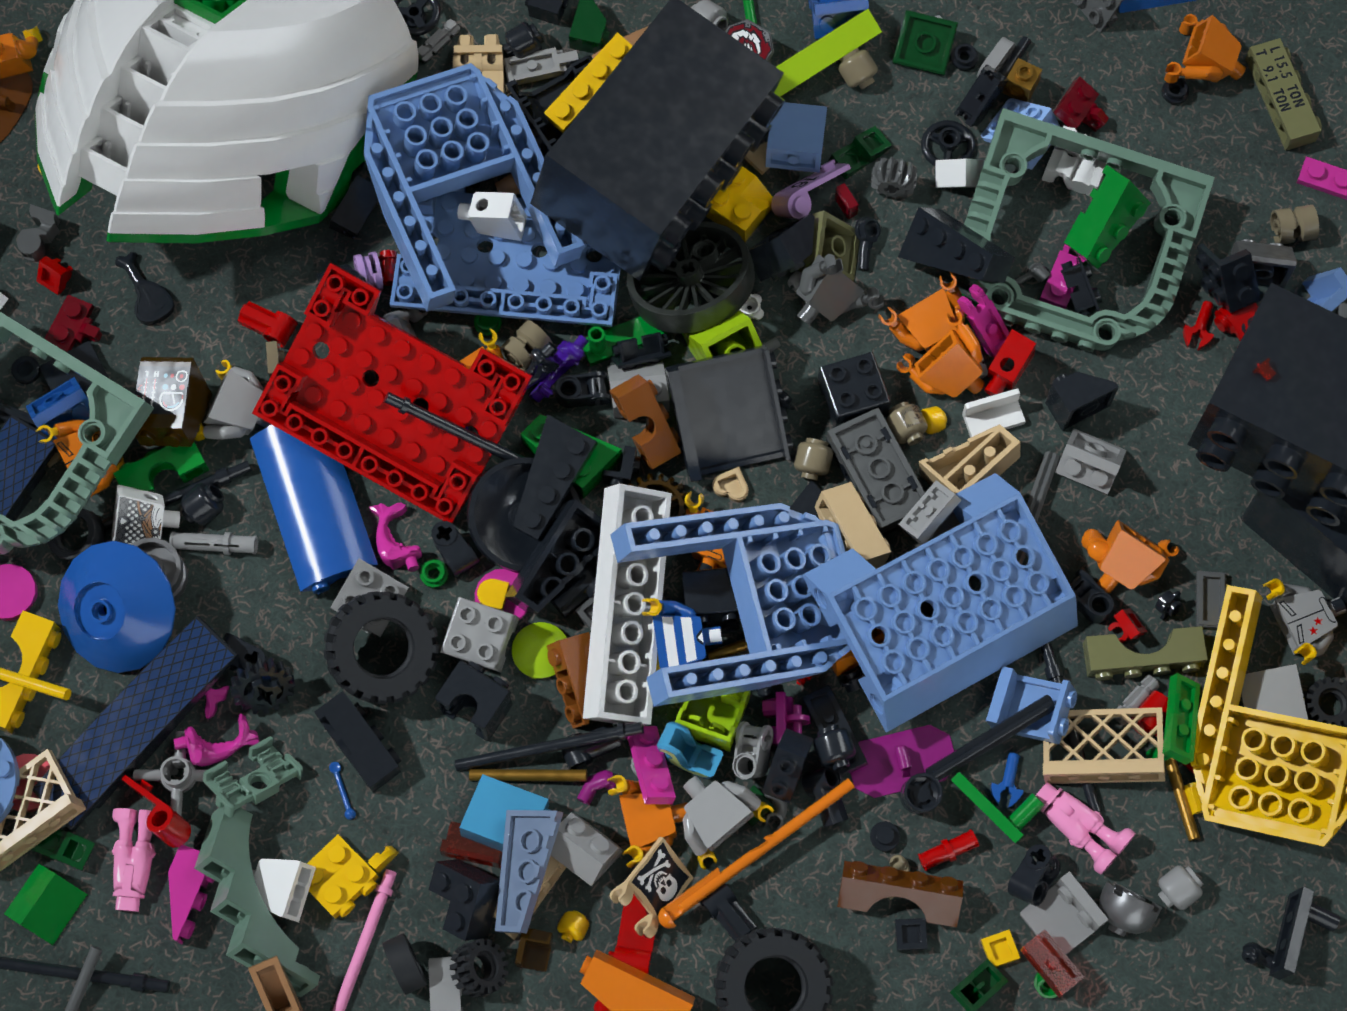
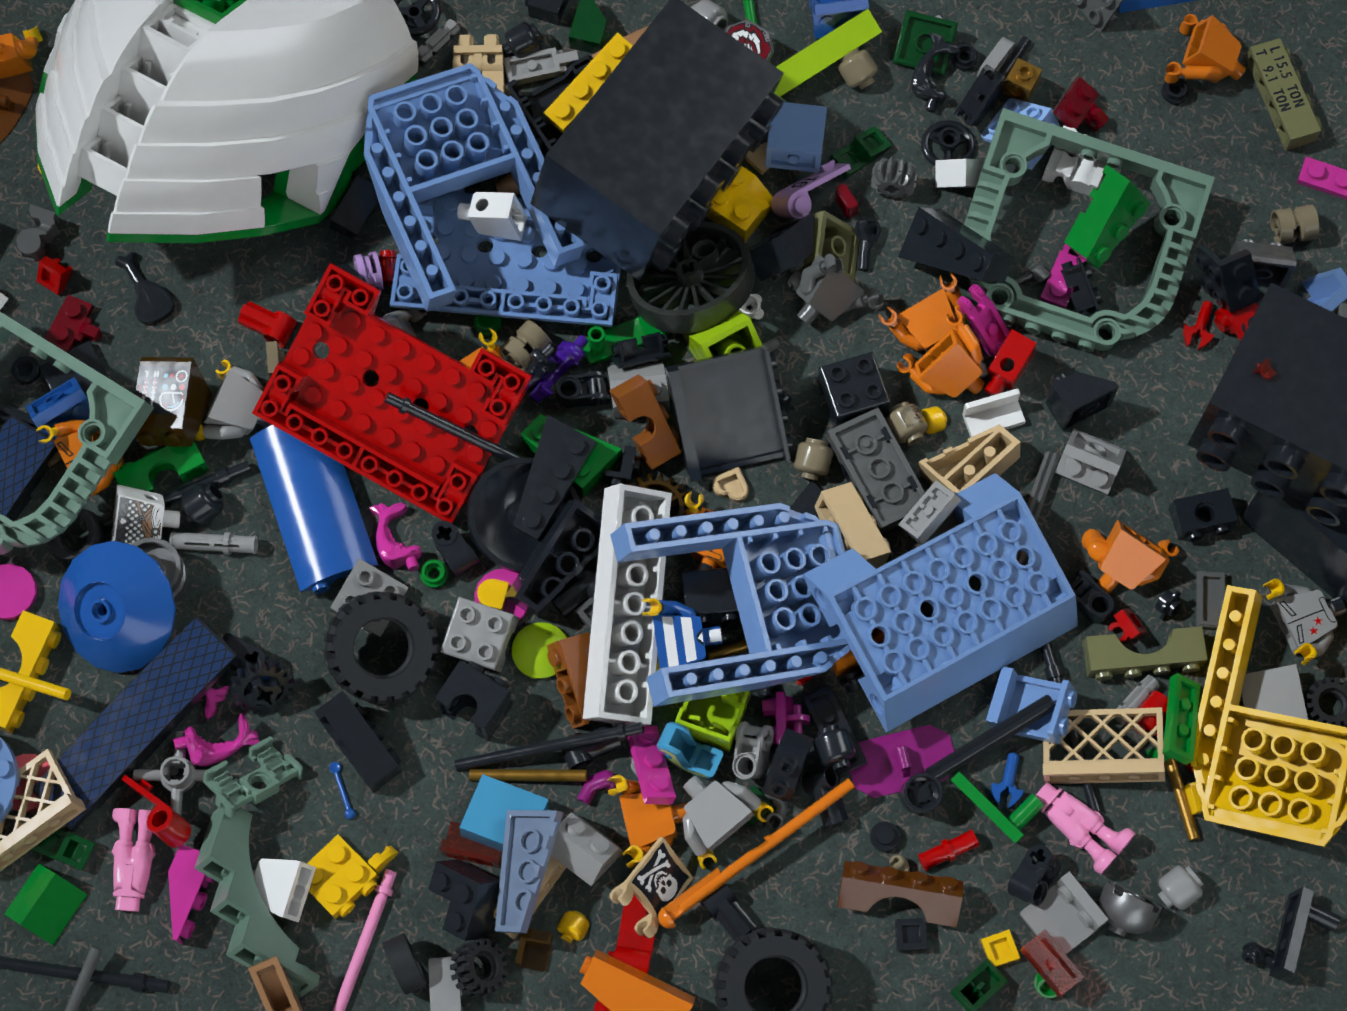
none -> black animal [911,32,960,112]
none -> black brick [1168,488,1238,542]

